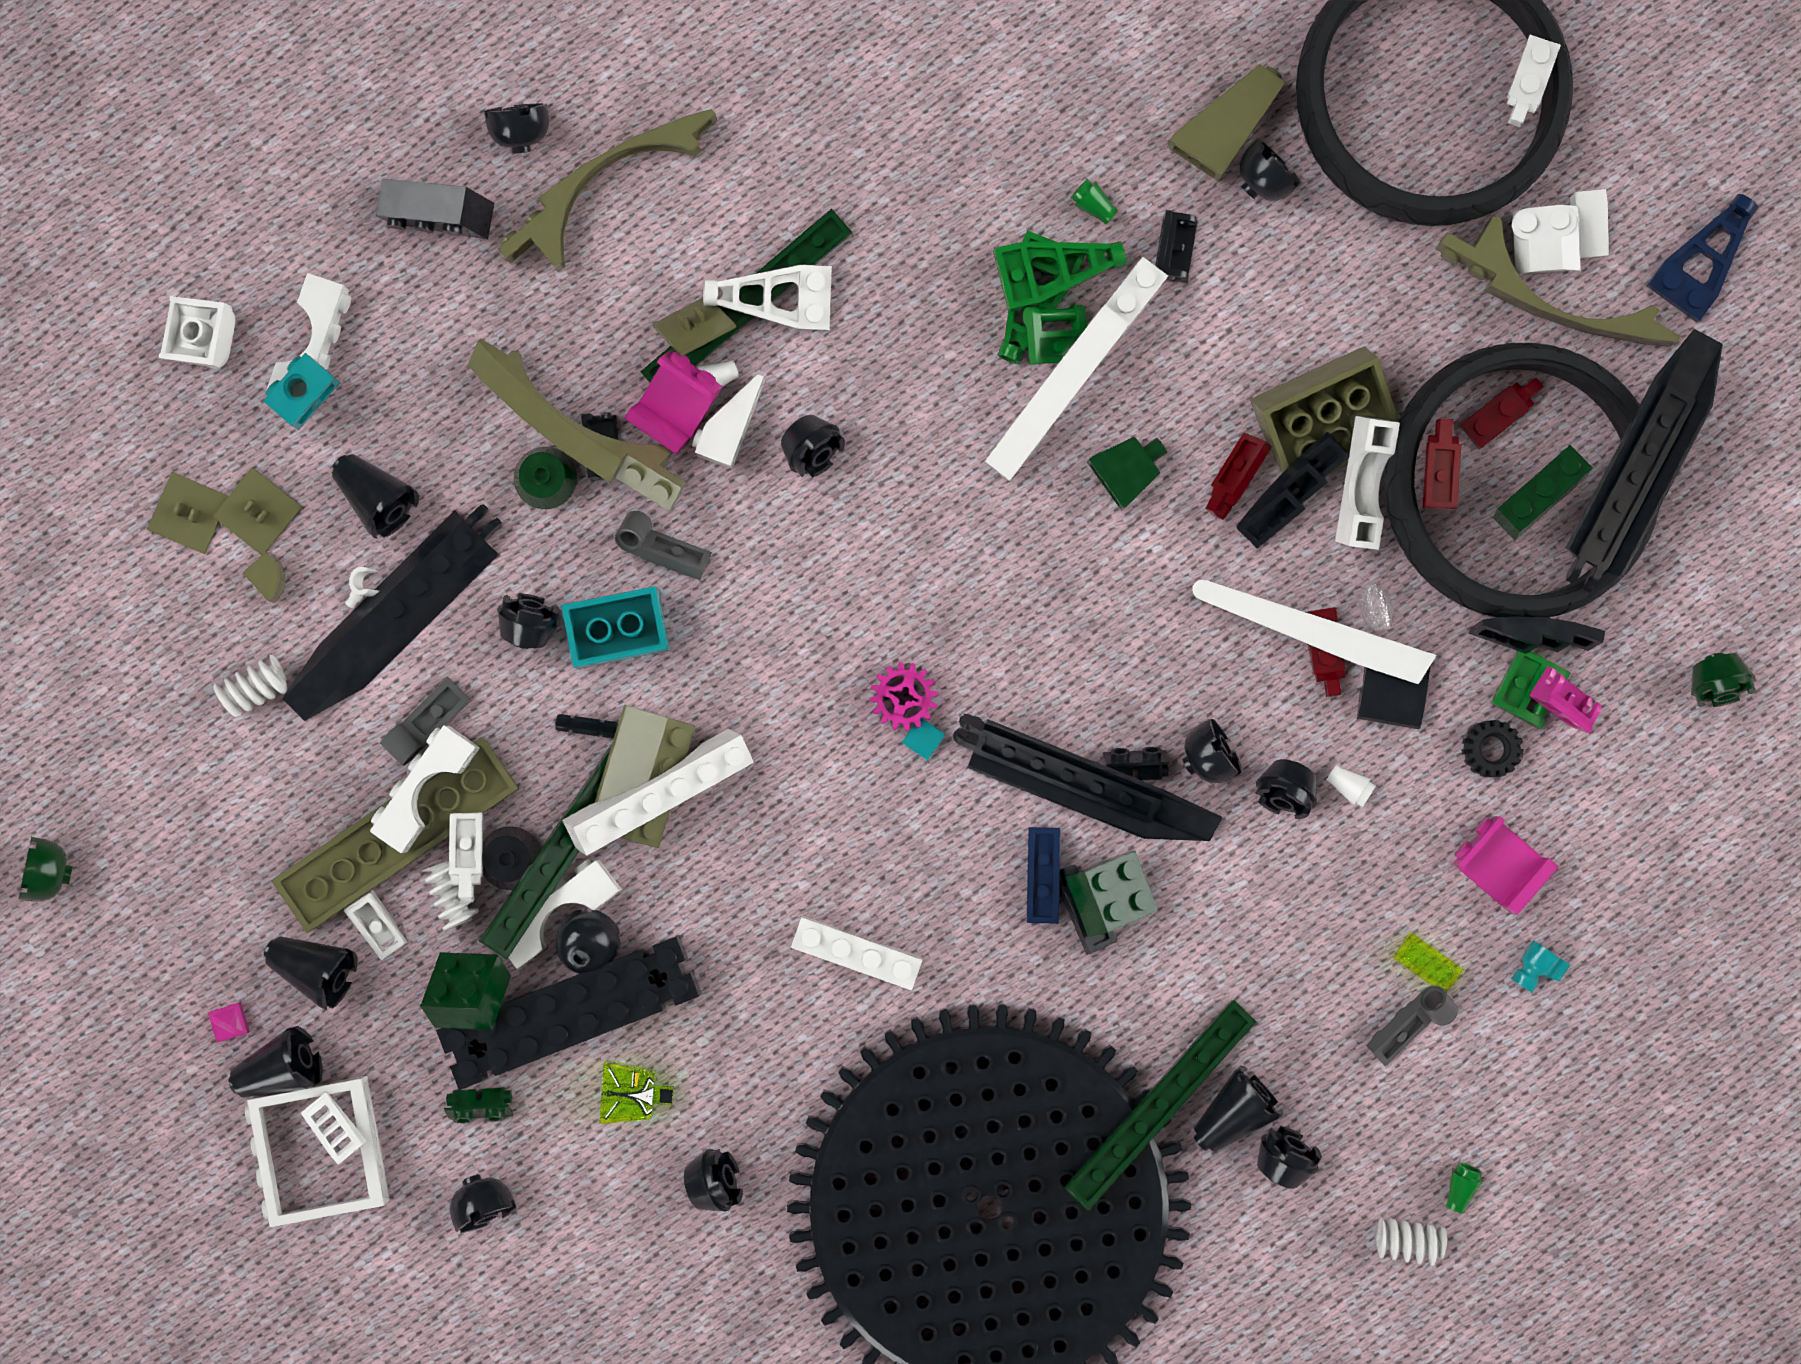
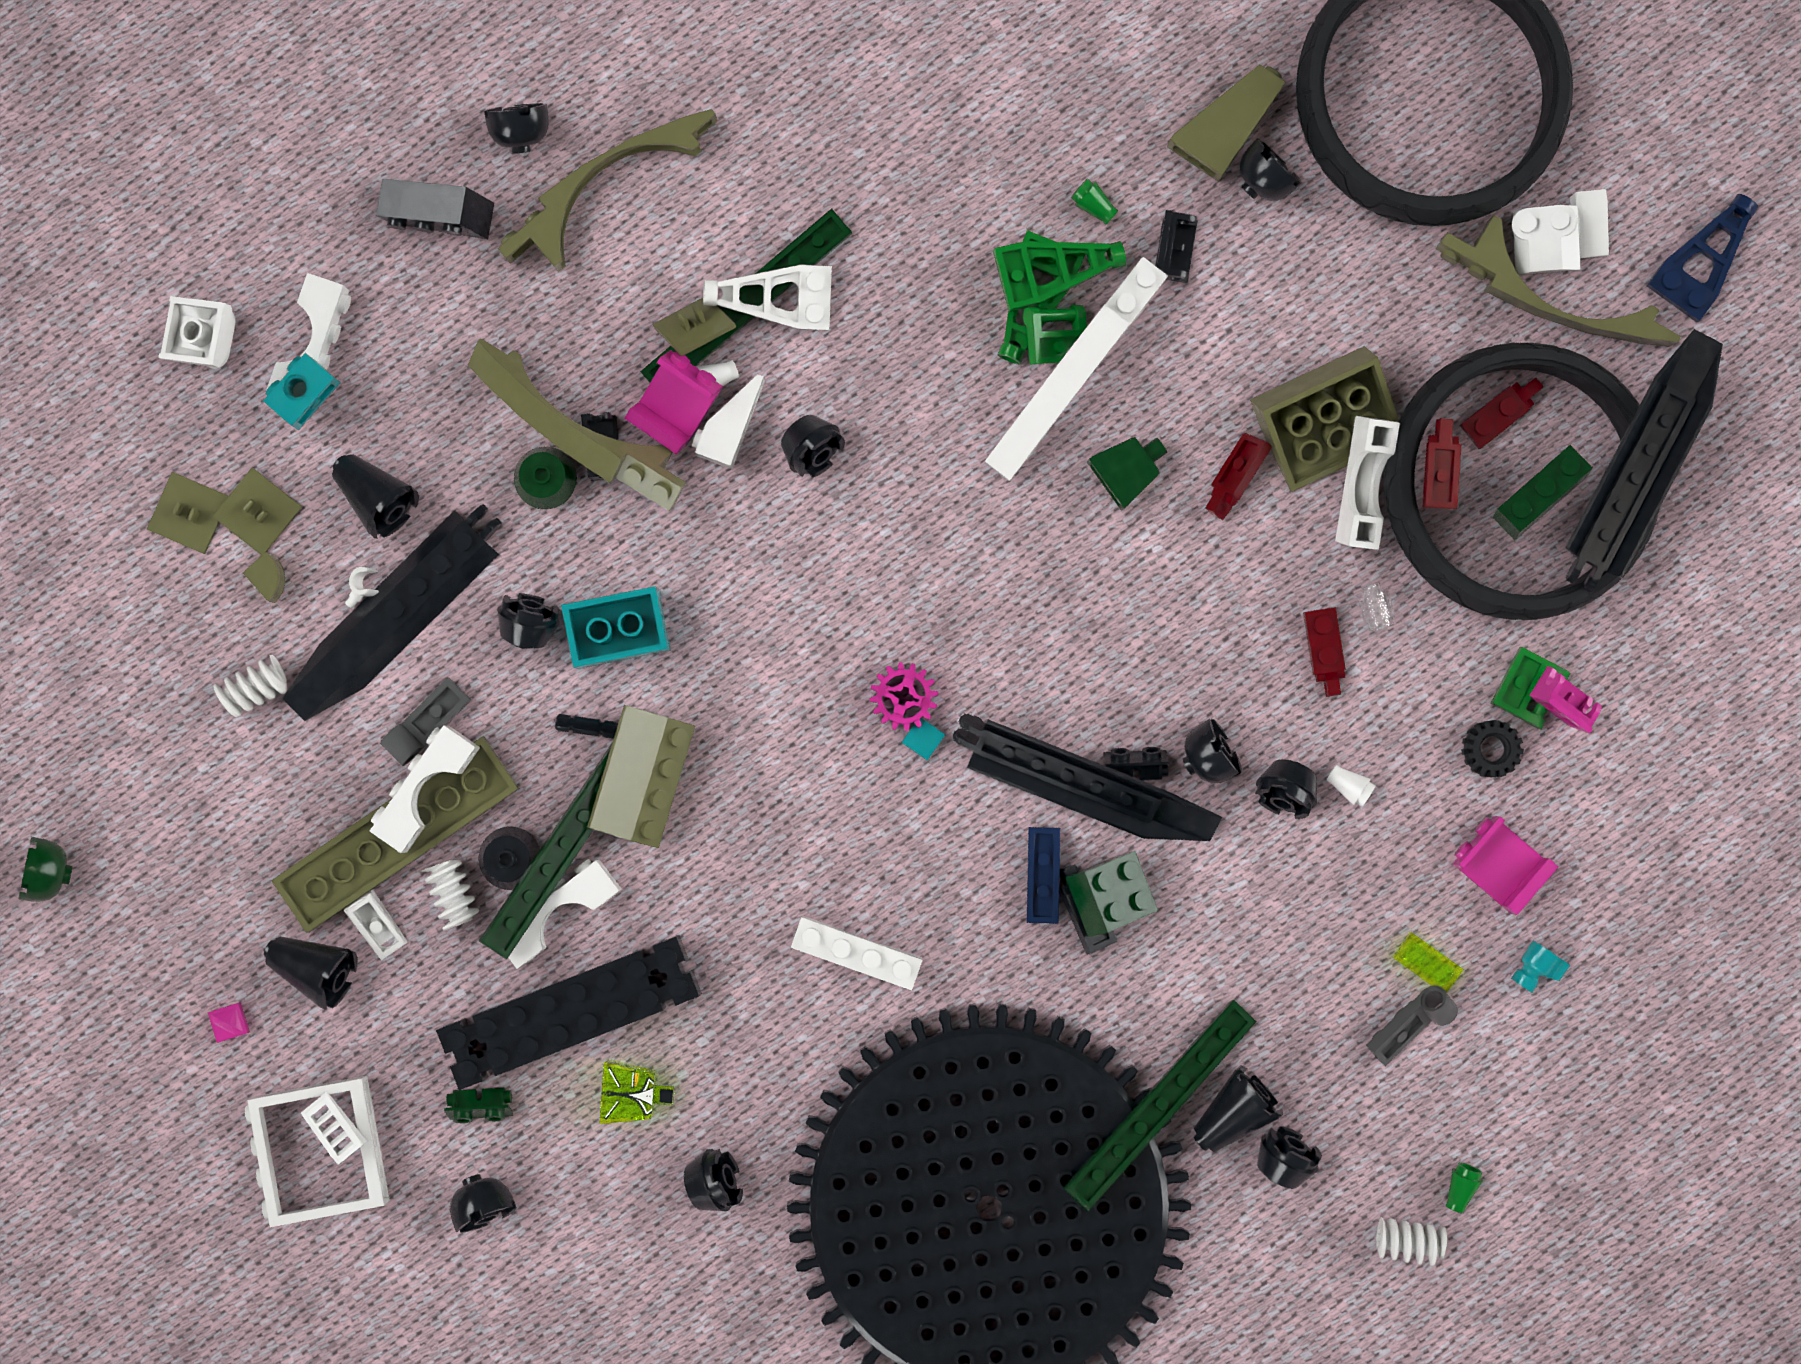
black cone [228,1026,323,1098] -> none
dark green brick [420,952,511,1030] -> none
white hinge [449,813,483,903] -> none
black cylinder [555,909,621,974] -> none
white arch [562,729,754,856] -> none
dark grey plate [615,511,712,580] -> none
white sticker [1192,580,1436,684] -> none
black slope [1236,431,1350,549] -> none
black slope [1357,667,1430,729] -> none
black slope [1469,616,1605,654] -> none
white hinge [1507,35,1561,127] -> none
dark green cone [1691,652,1756,707] -> none

